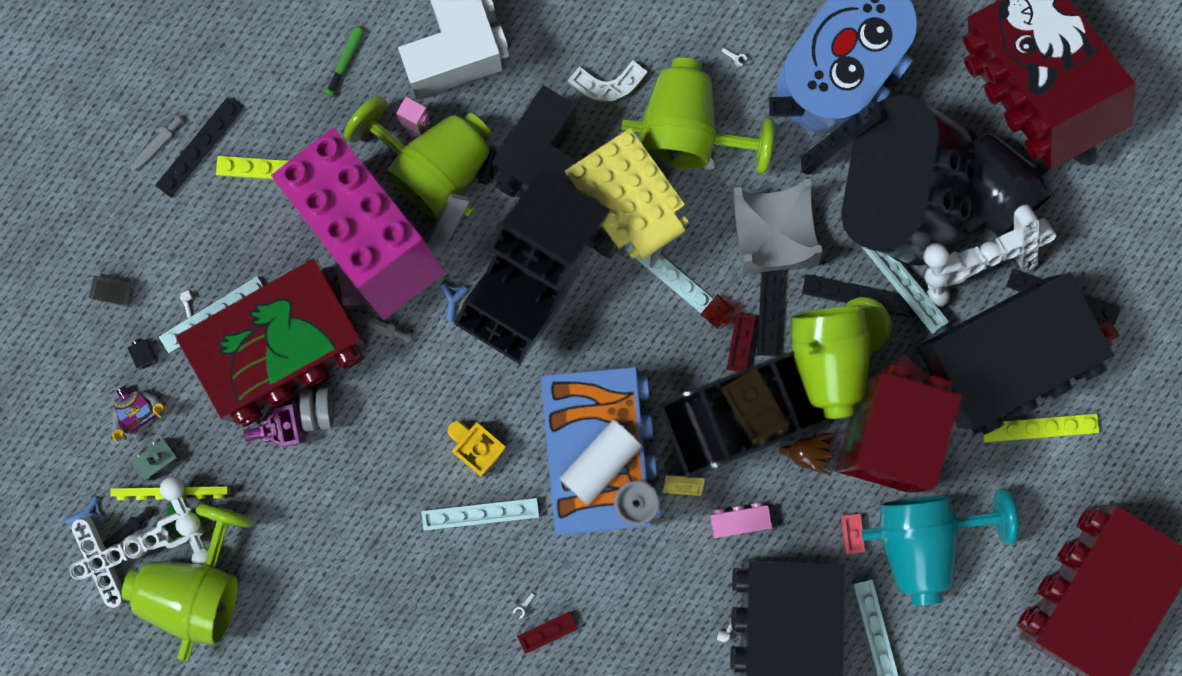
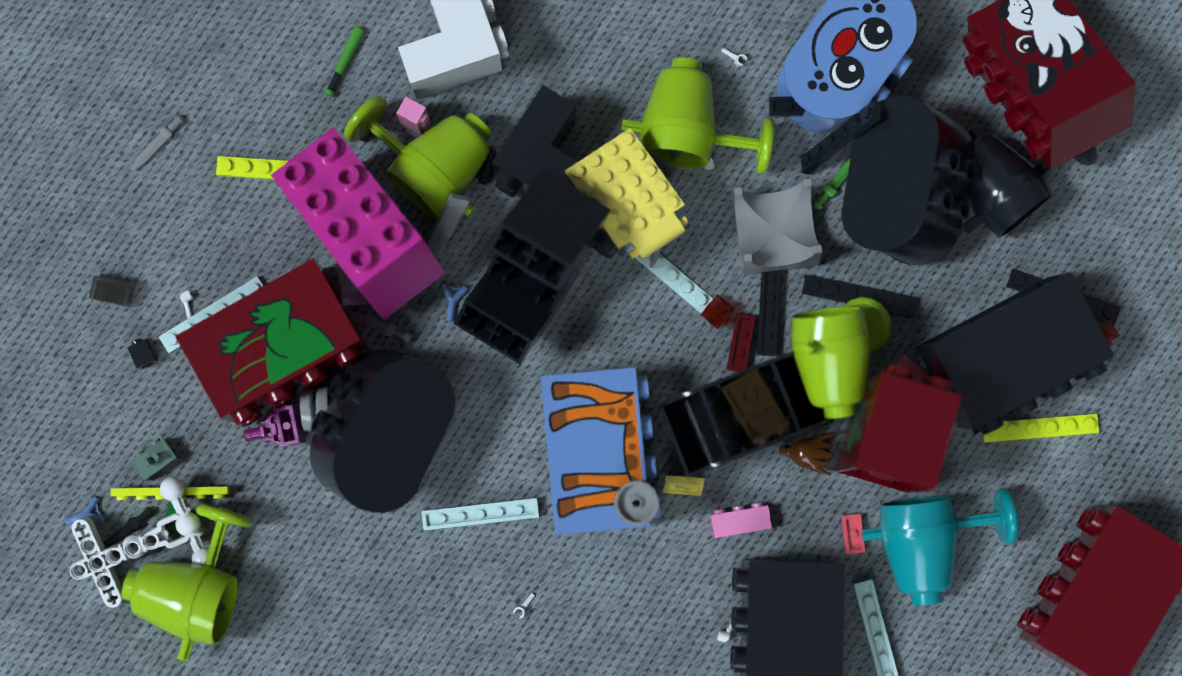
torso [112,386,168,444] -> none
black plate [155,97,243,198] -> none
yellow brick [447,421,507,477] -> none
dark red plate [517,611,578,654] -> none
white brick [559,420,642,505] -> none
white plate [568,60,647,102] -> none
light aqua plate [861,246,949,334] -> none
white piece [923,205,1056,308] -> none
none -> black brick [310,349,456,513]
none -> bright green sword [813,158,851,210]

